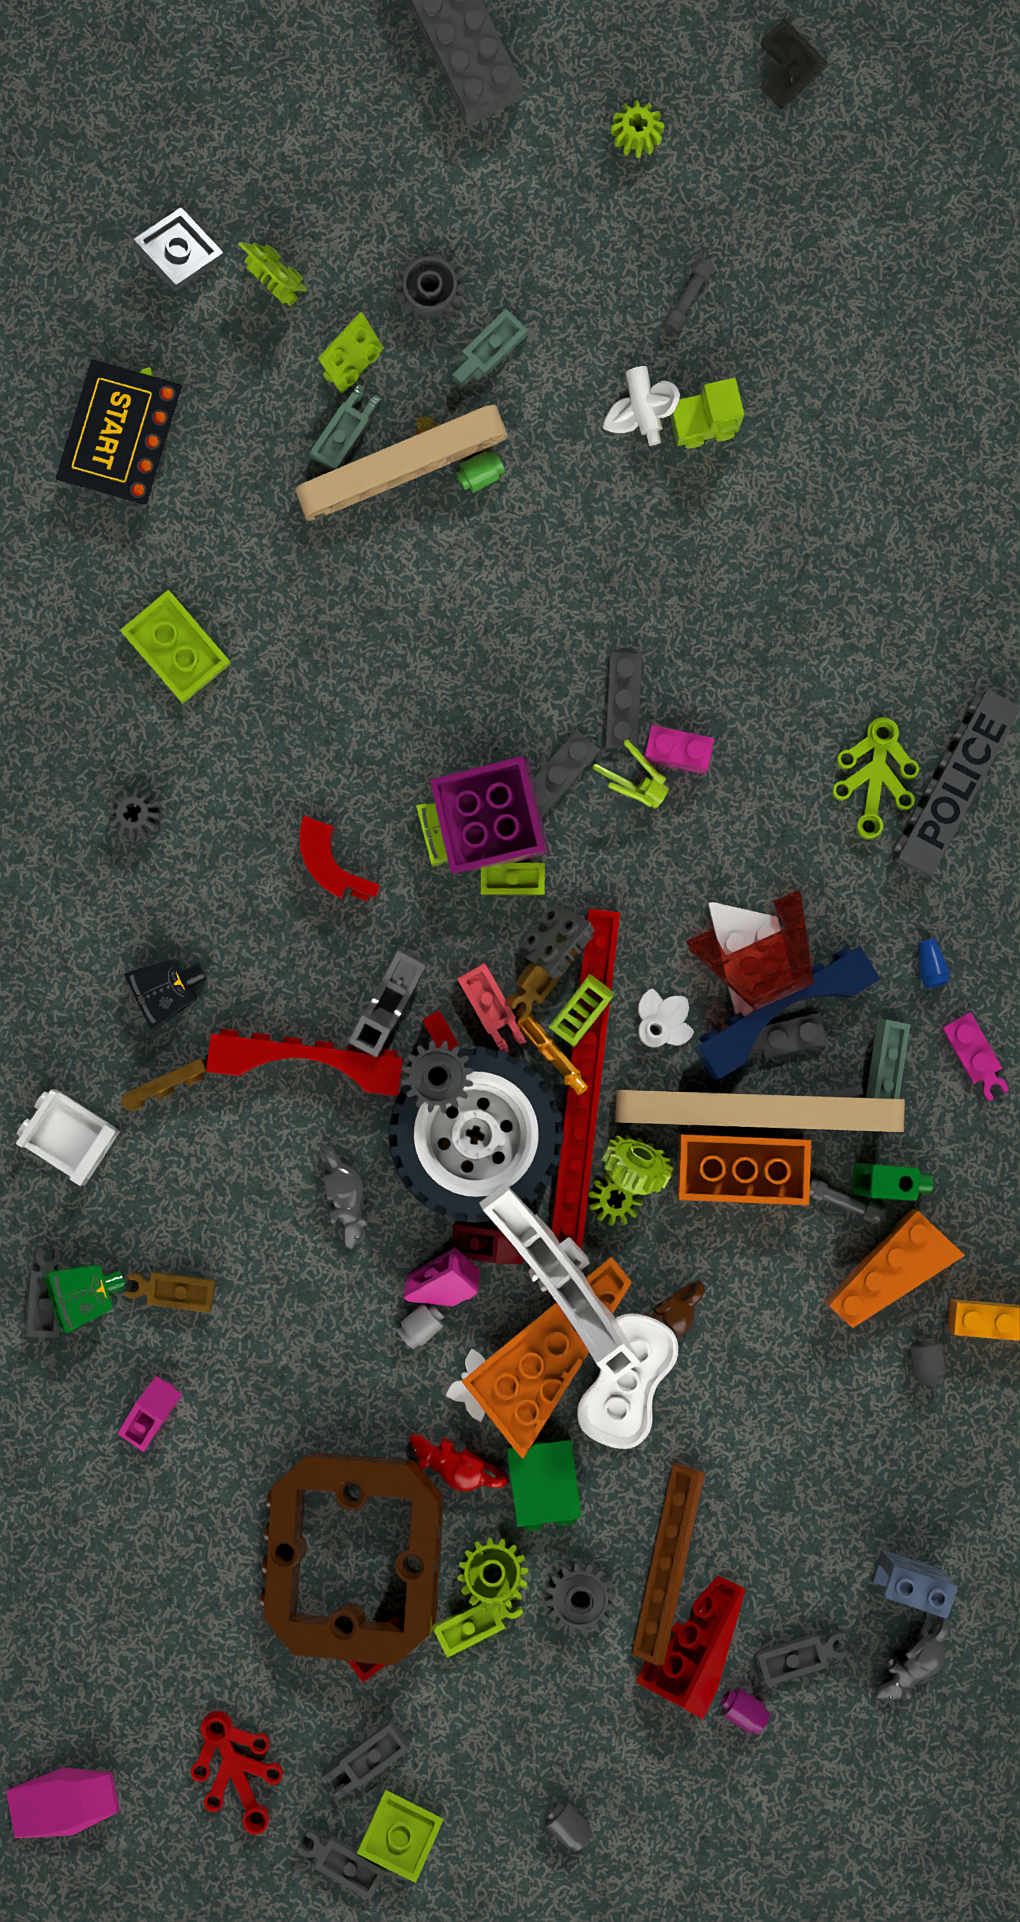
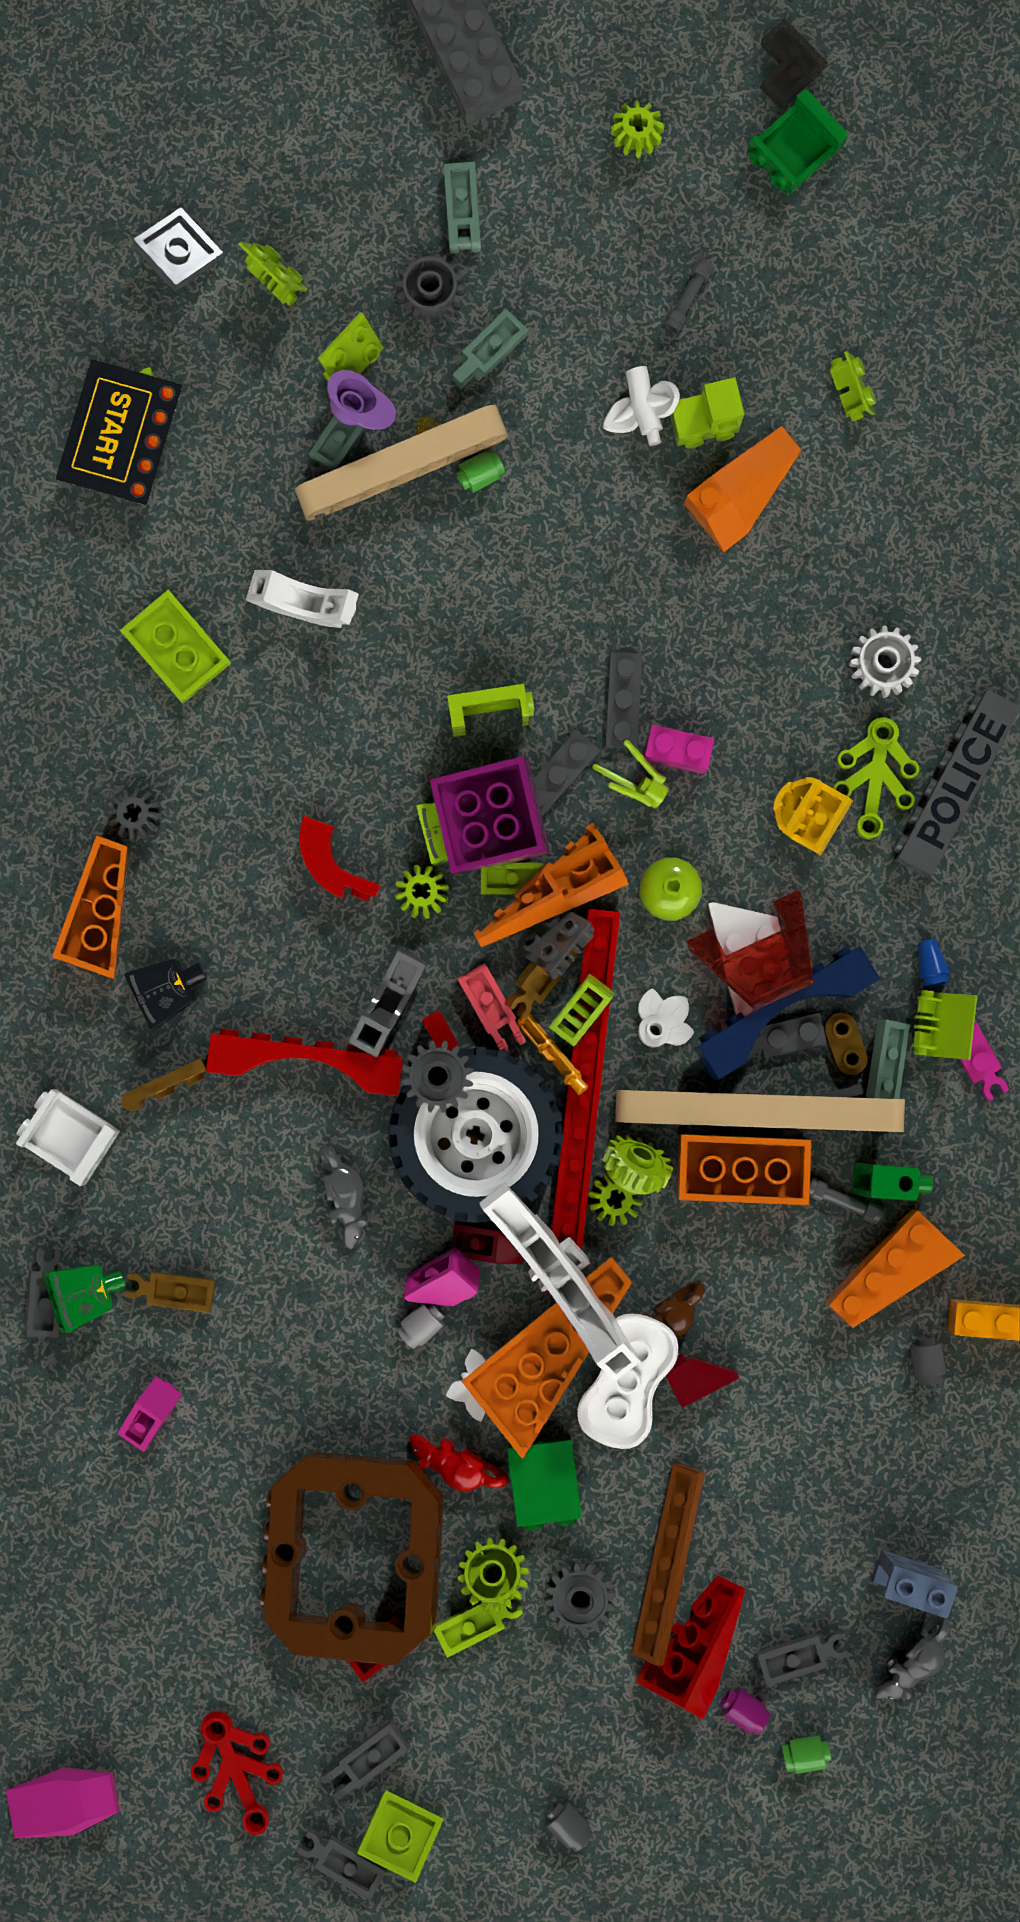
none -> orange wedge [52,835,129,979]
none -> white arch [246,570,359,628]
none -> medium lavender piece [327,370,396,430]
none -> lime gear [395,865,449,919]
none -> sand green plate [444,162,481,254]
none -> lime panel [447,684,534,737]
none -> orange wedge [474,823,629,948]
none -> lime cylinder [639,858,702,921]
none -> dark red slope [666,1353,740,1408]
none -> orange wedge [684,426,801,553]
none -> green panel [747,89,849,195]
none -> yellow slope [773,777,853,856]
none -> bright green brick [782,1735,832,1774]
none -> pearl gold plate [824,1013,868,1075]
none -> lime hinge [829,351,876,421]
none -> white gear [849,626,921,698]
none -> lime hinge [911,990,977,1060]

